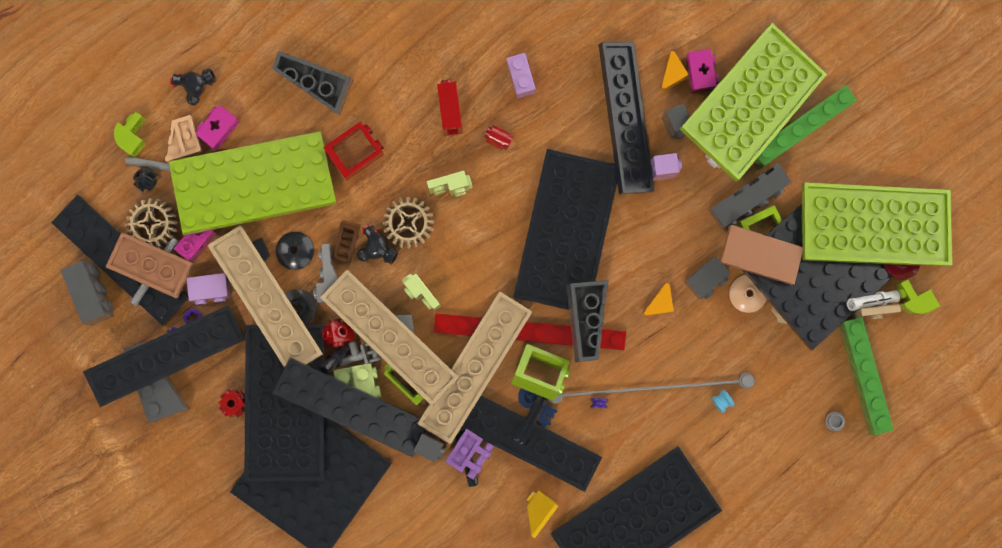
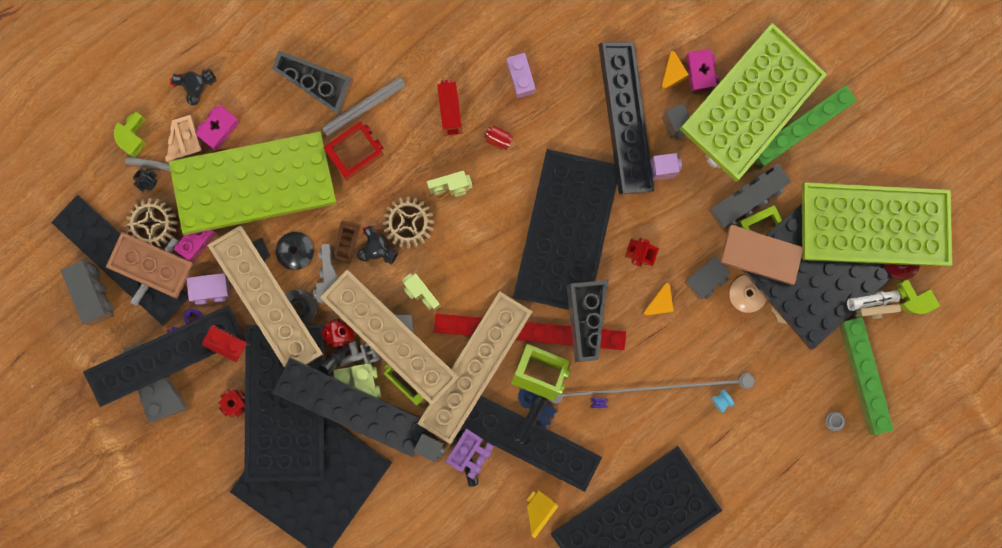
none -> red brick [202,325,246,363]
none -> light grey axle [322,77,405,136]
none -> red brick [625,238,659,267]

